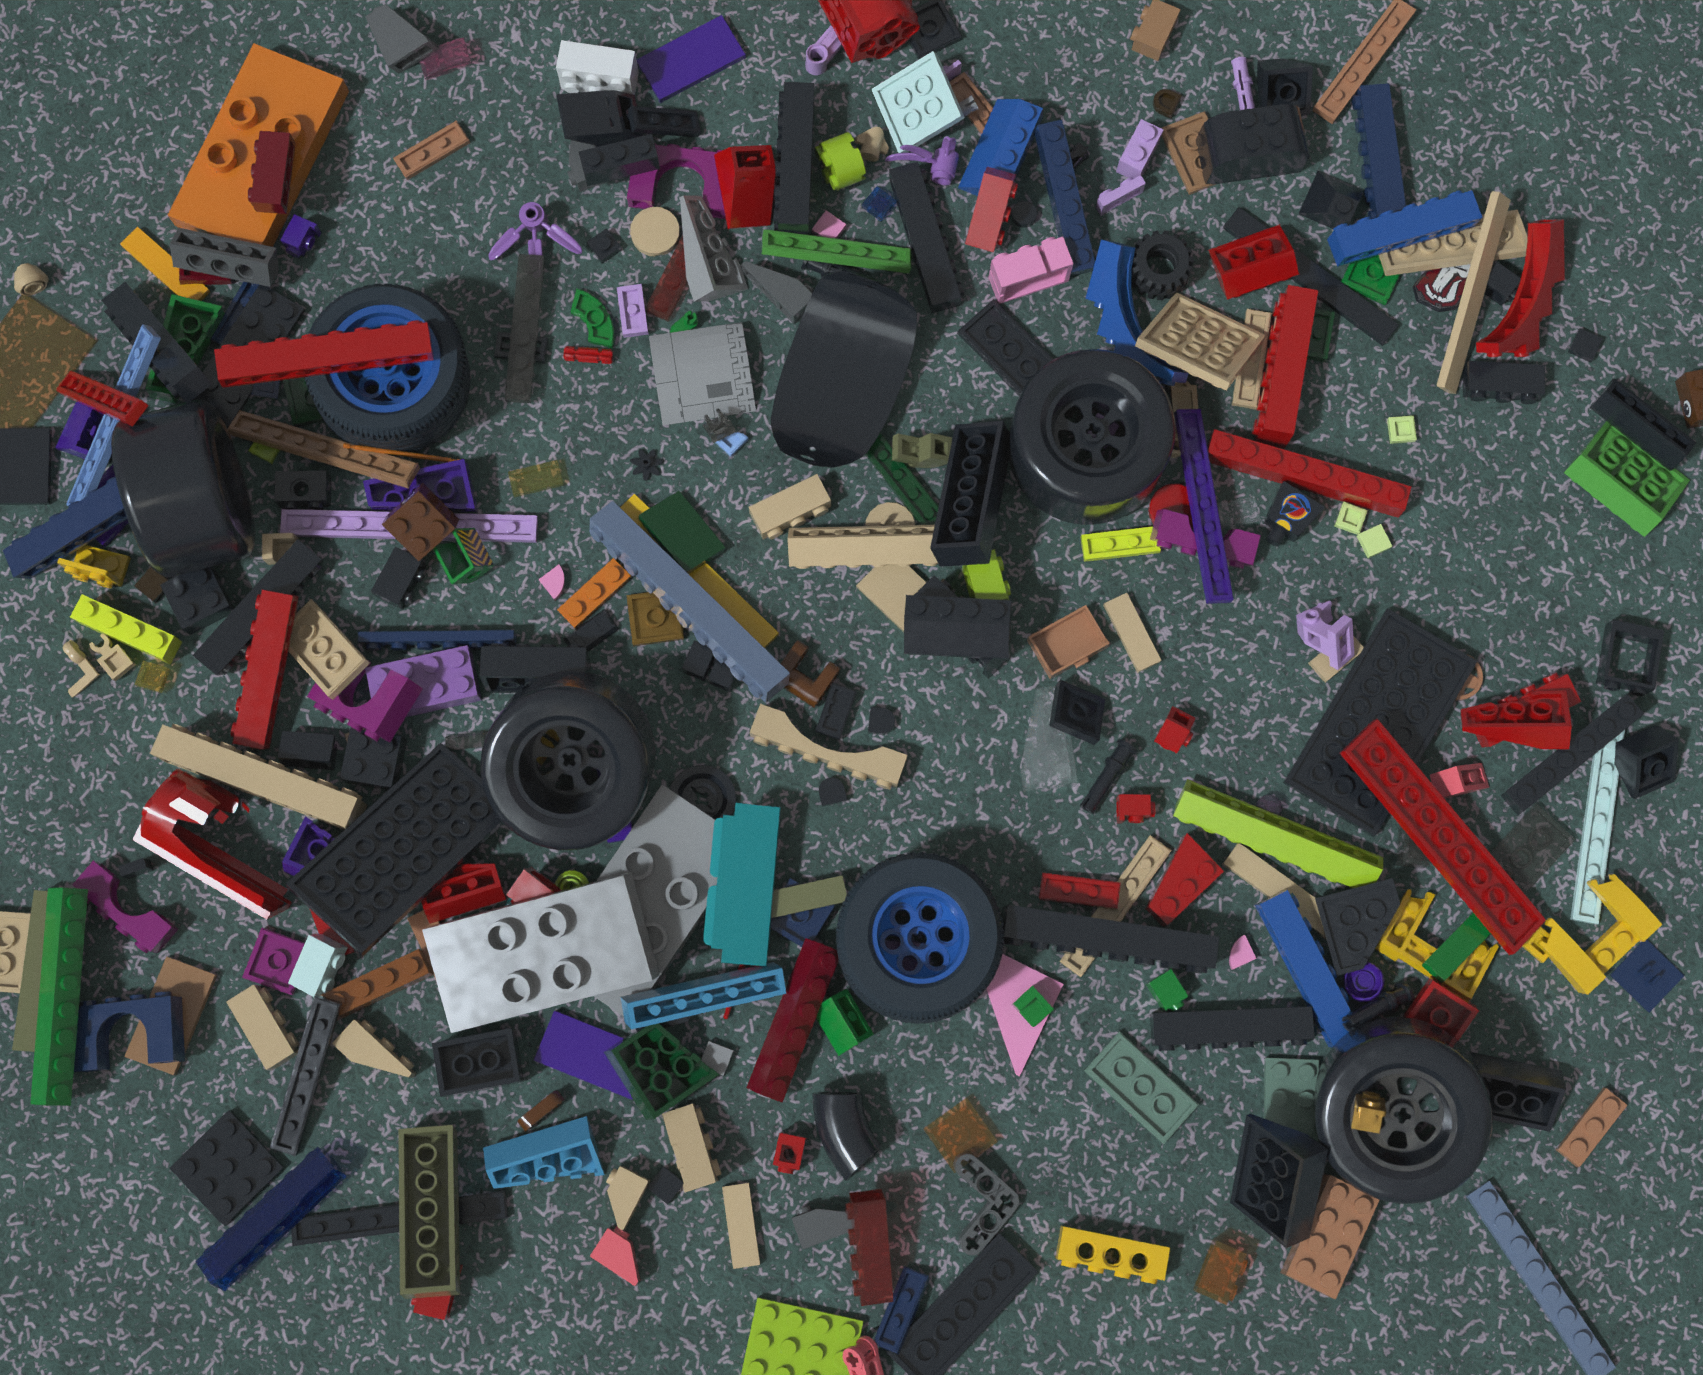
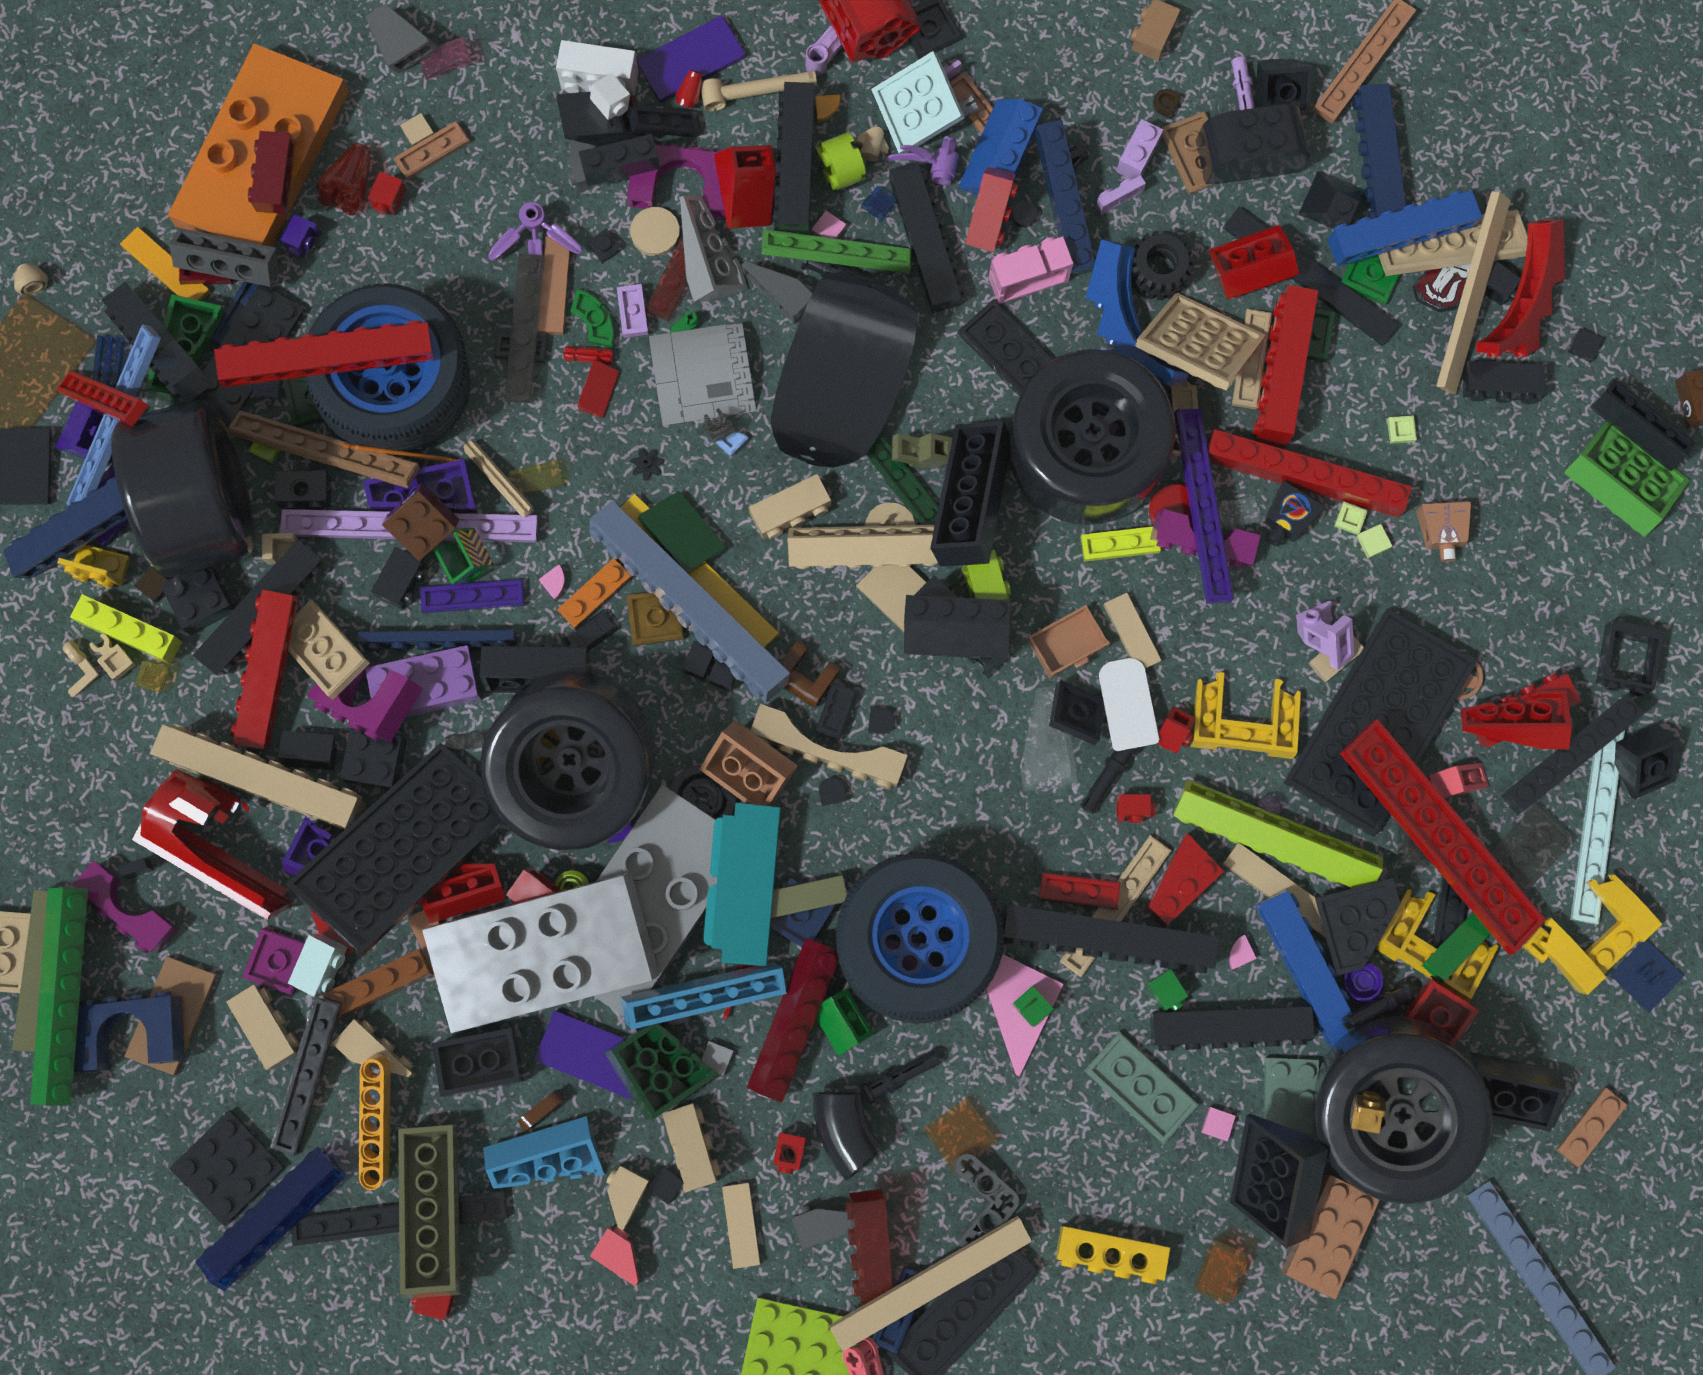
none -> clear blue tile [92,335,125,387]
none -> clear red cone [316,143,371,216]
none -> light orange beam [359,1053,391,1190]
none -> red brick [368,172,407,215]
none -> tan tile [400,113,434,146]
none -> dark purple tile [420,579,525,613]
none -> tan axle [463,440,533,517]
none -> nougat tile [538,236,570,335]
none -> red slope [578,360,619,418]
none -> white brick [590,73,630,120]
none -> red cone [675,69,703,109]
none -> nougat brick [699,720,798,806]
none -> tan piece [701,70,817,112]
none -> light orange tile [816,95,840,123]
none -> tan tile [828,1216,1032,1352]
none -> black pin [860,1049,940,1104]
none -> white sticker [1099,658,1159,751]
none -> yellow wedge [1190,672,1301,759]
none -> bright pink tile [1201,1107,1236,1142]
none -> nougat torso [1416,502,1471,562]
none -> black tile [1432,876,1466,949]

